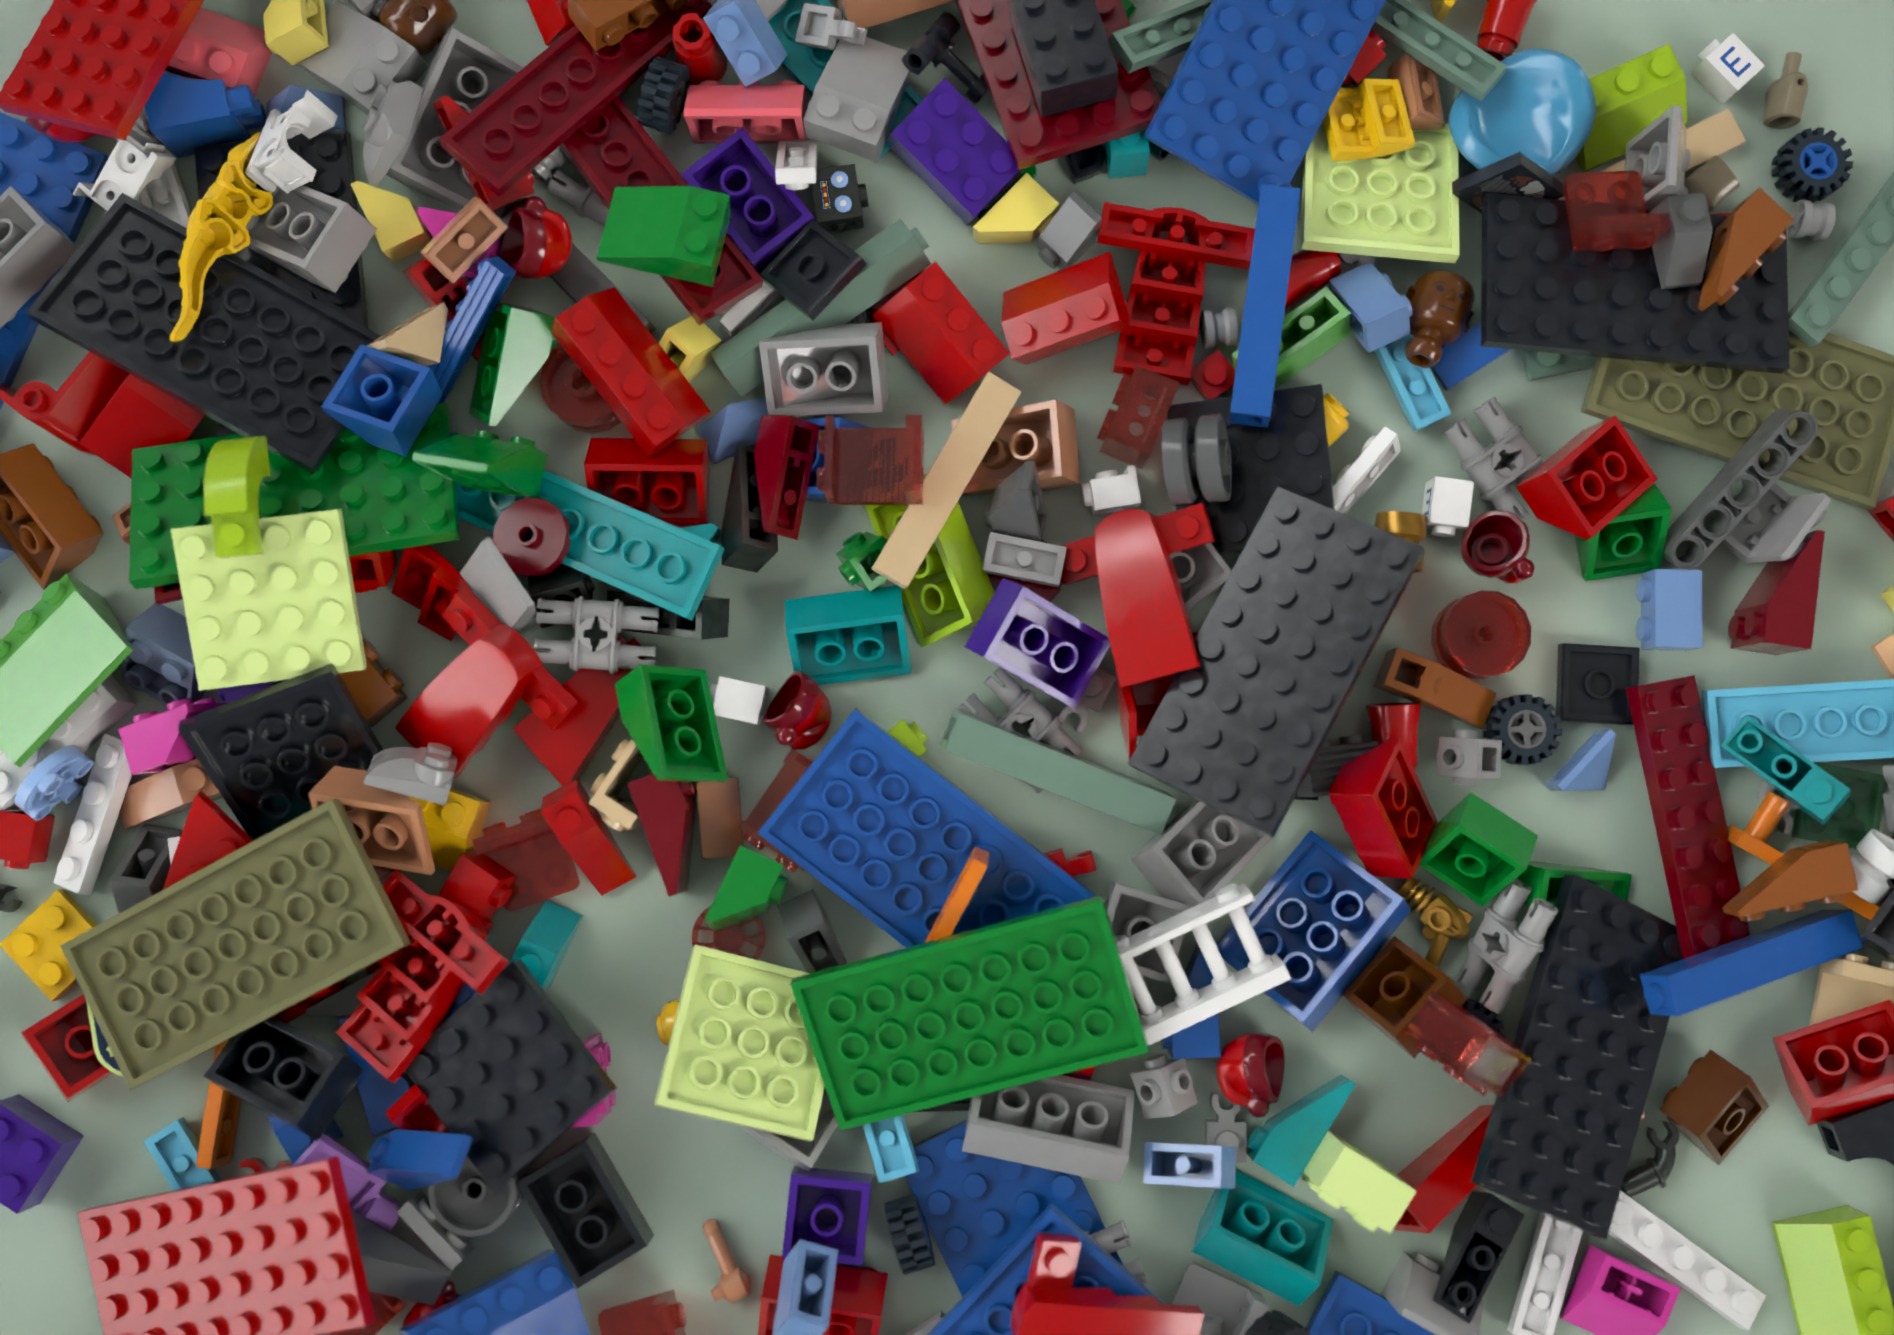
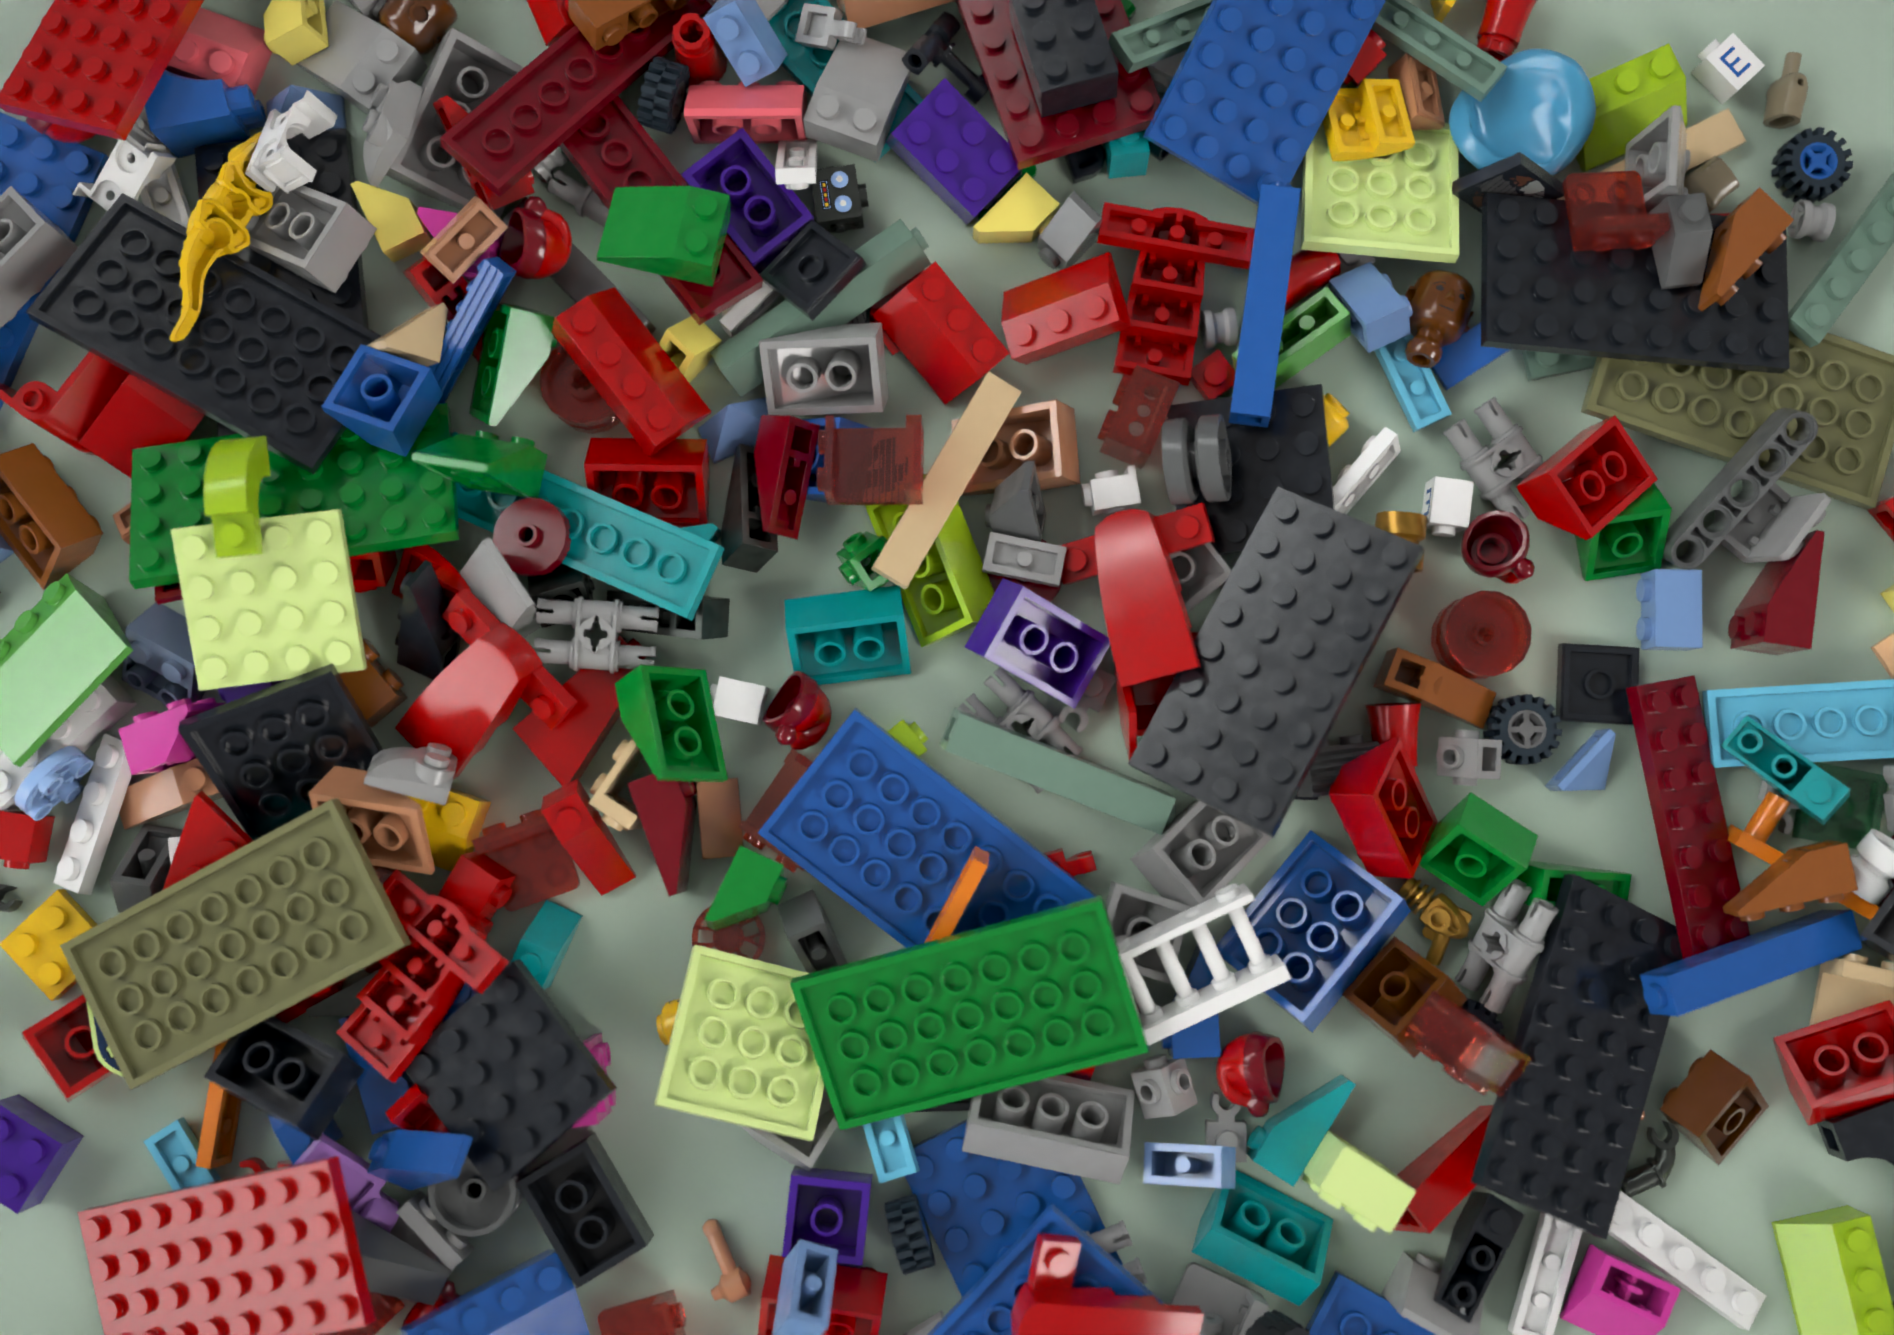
none -> black slope [395,560,461,680]

